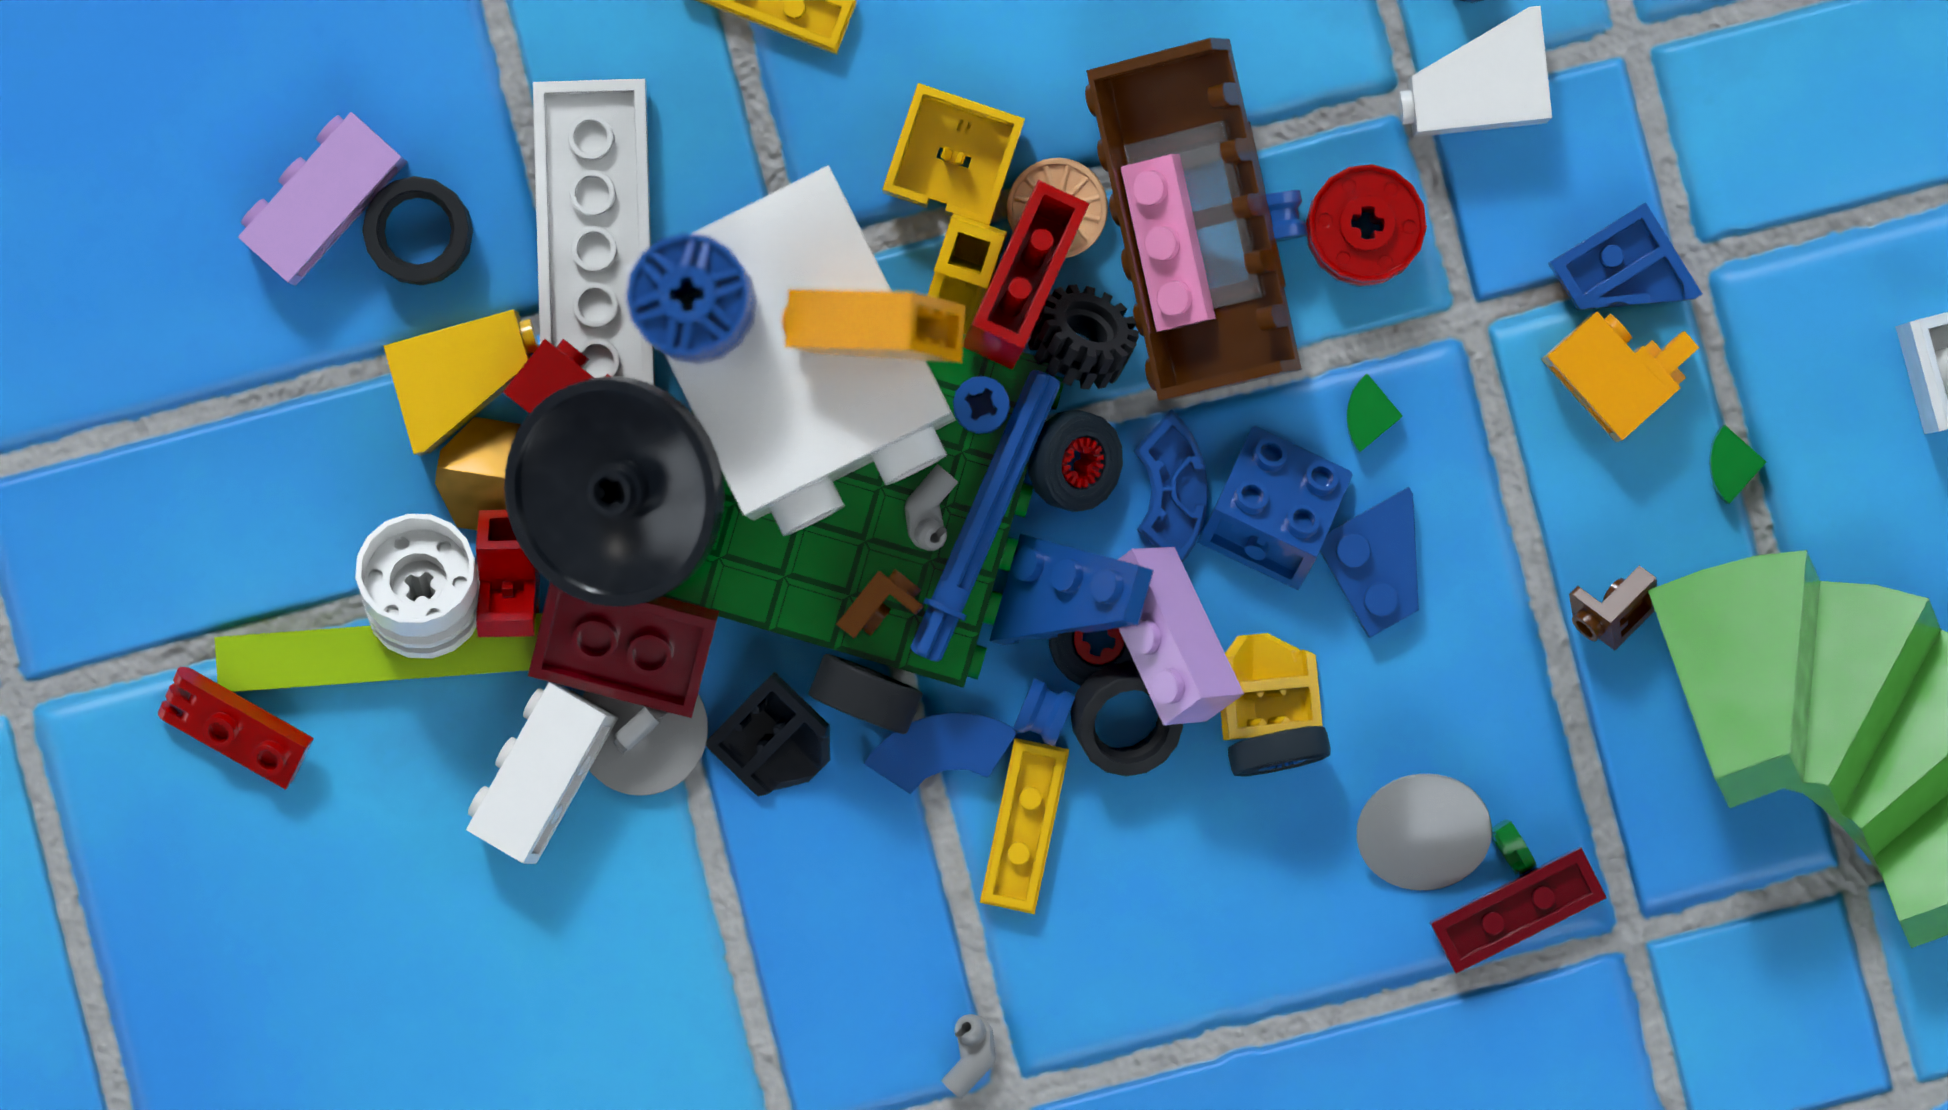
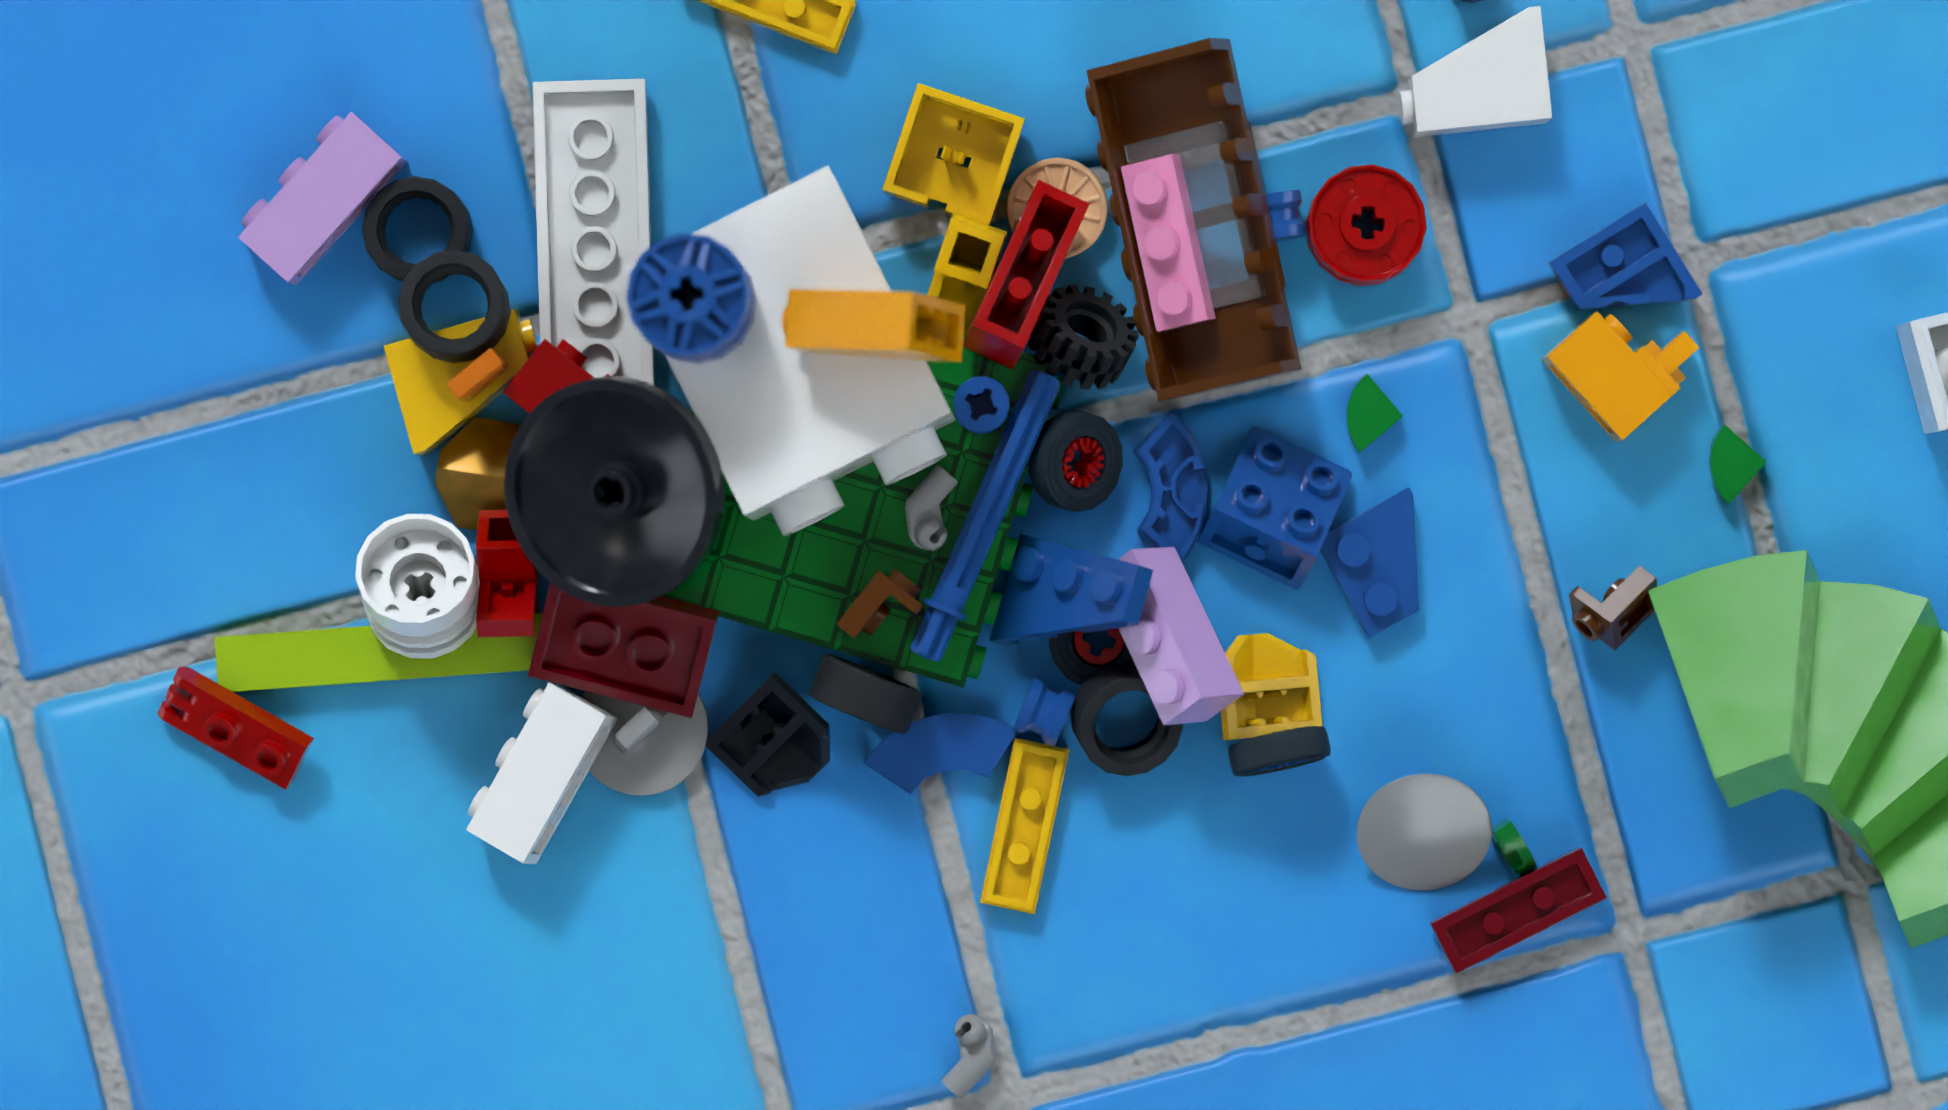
none -> black tyre [398,250,511,363]
none -> orange tile [446,348,508,402]

